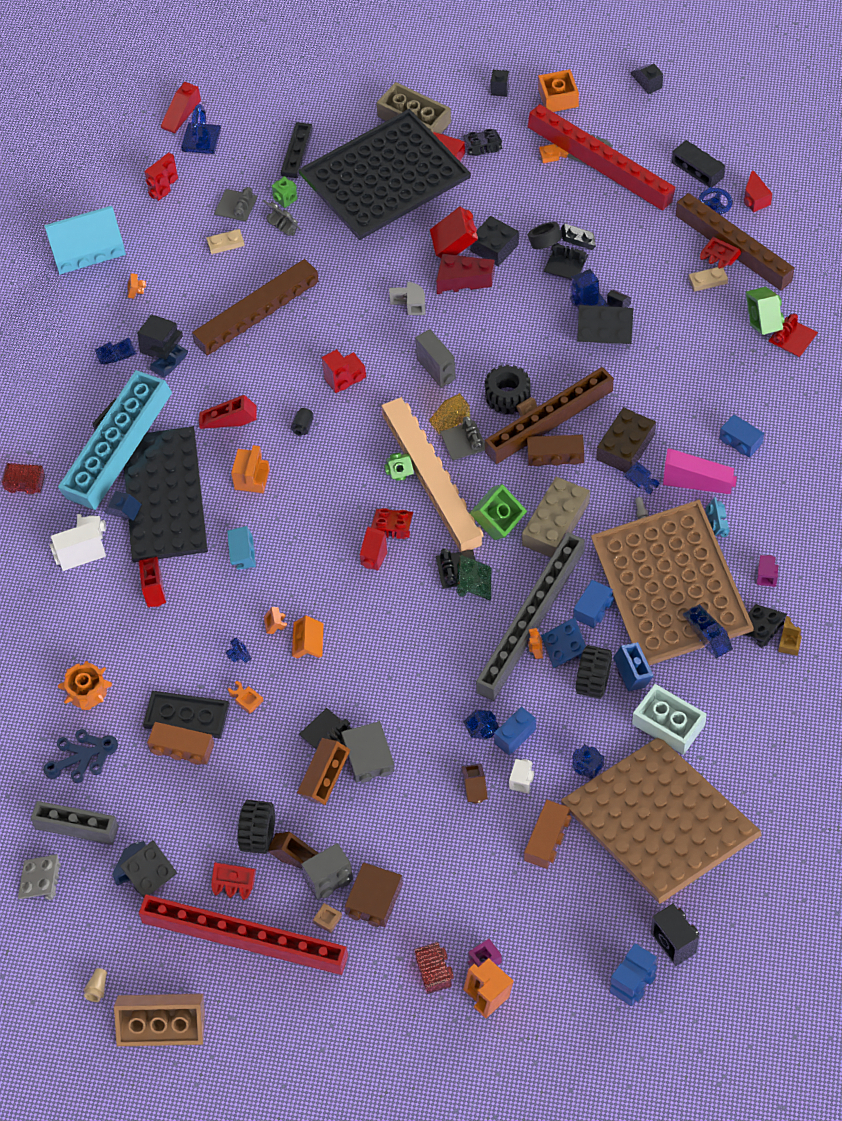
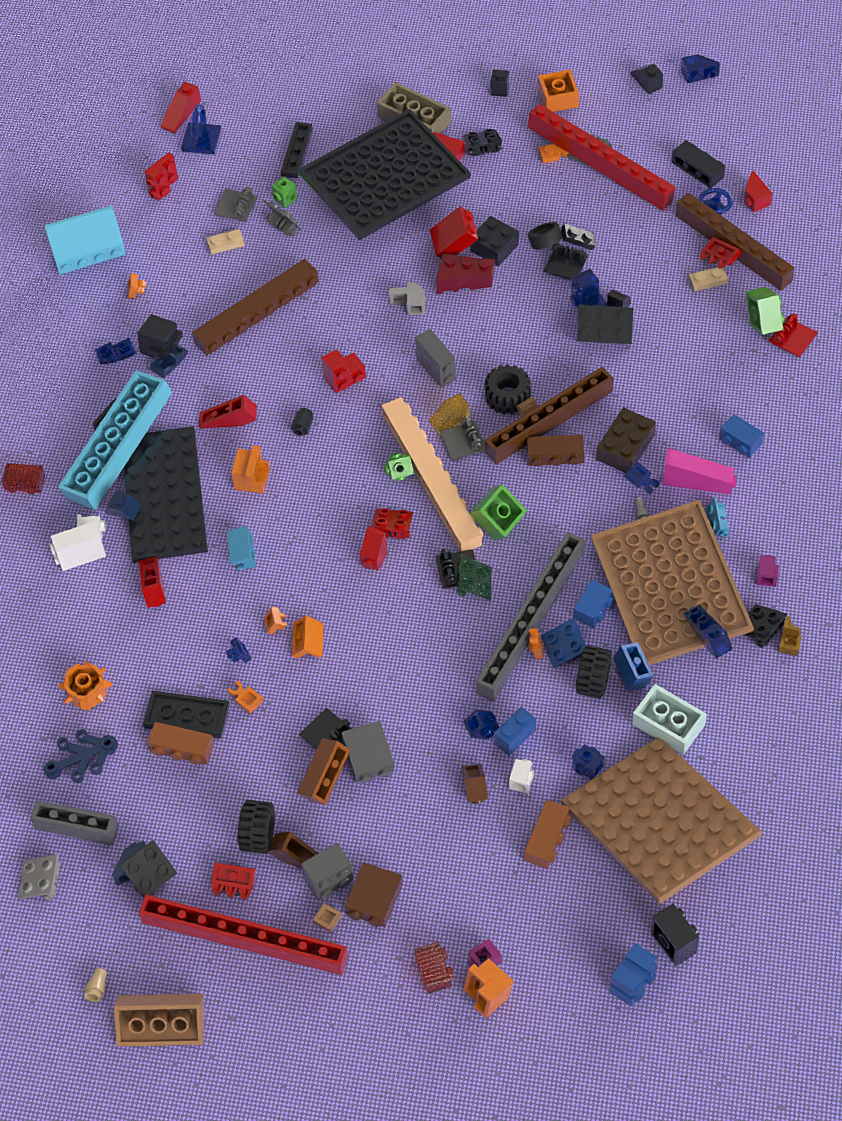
dark tan brick [522,476,590,558] -> none
none -> clear blue slope [681,54,720,84]

